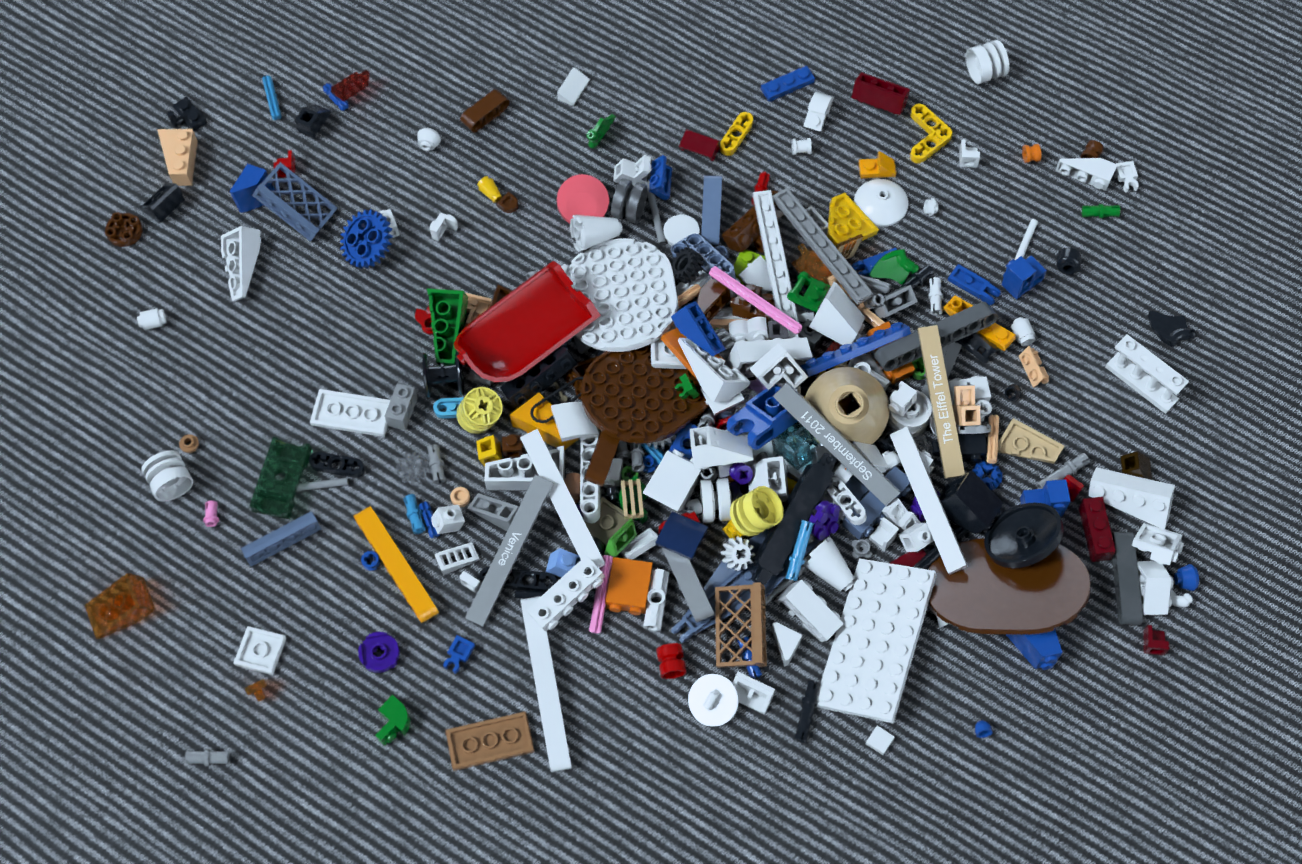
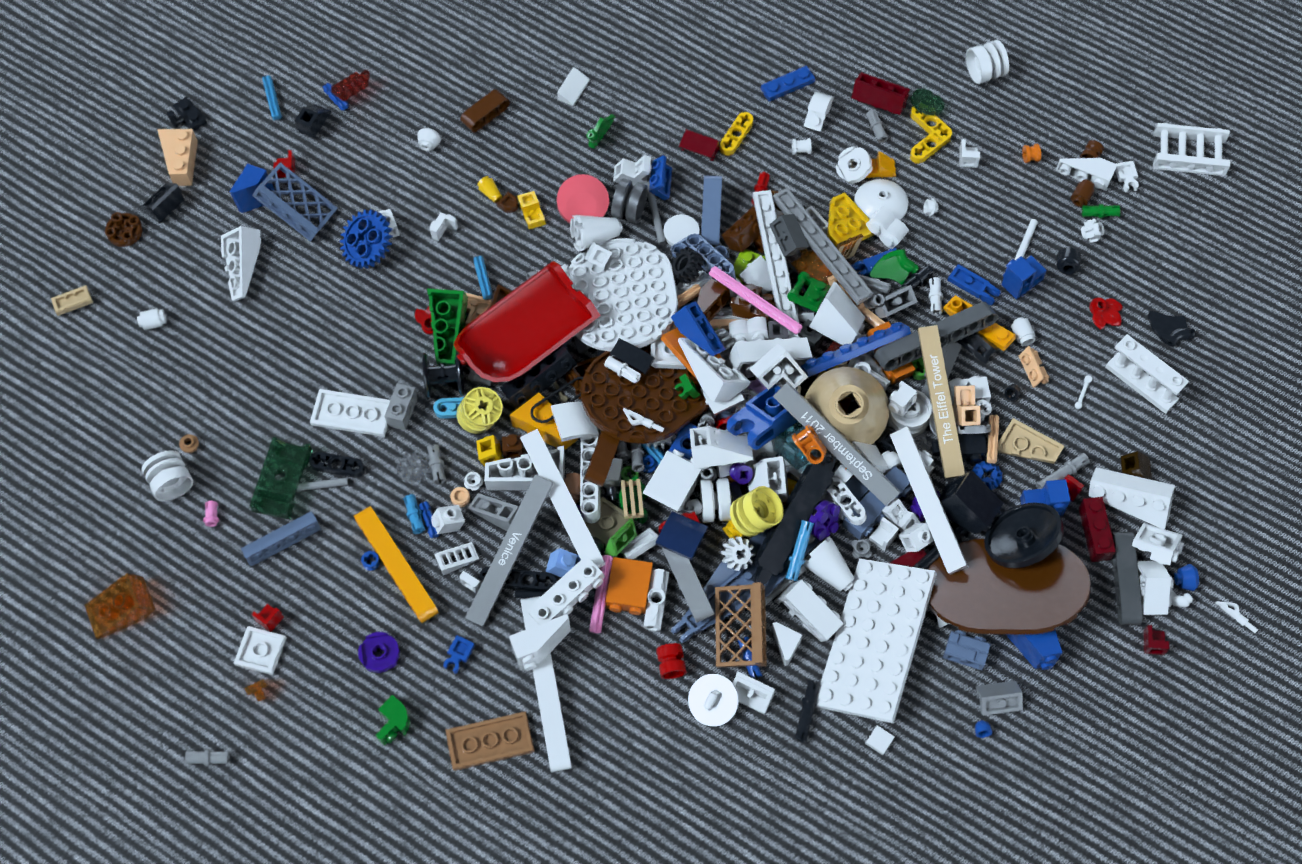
none -> tan plate [51,285,93,316]
none -> red panel [251,604,284,632]
none -> white plate [464,472,483,491]
none -> dark azure axle [474,256,493,300]
none -> white slope [509,614,571,671]
none -> yellow slope [517,191,546,229]
none -> white panel [584,242,612,269]
none -> white axle [604,356,641,383]
none -> black slope [610,338,655,375]
none -> white hand [623,408,664,432]
none -> dark grey hinge [769,214,809,257]
none -> orange piece [792,424,827,464]
none -> white plate [836,147,873,184]
none -> light grey axle [866,109,888,143]
none -> white brick [866,206,909,249]
none -> clear green tile [910,89,945,116]
none -> sand blue brick [943,630,991,670]
none -> light grey panel [976,681,1023,716]
none -> reddish brown brick [1071,180,1095,207]
none -> white hinge [1075,375,1092,409]
none -> white gear [1081,219,1104,243]
none -> red plate [1089,297,1123,330]
none -> white fence [1153,123,1230,176]
none -> white hand [1215,601,1258,633]

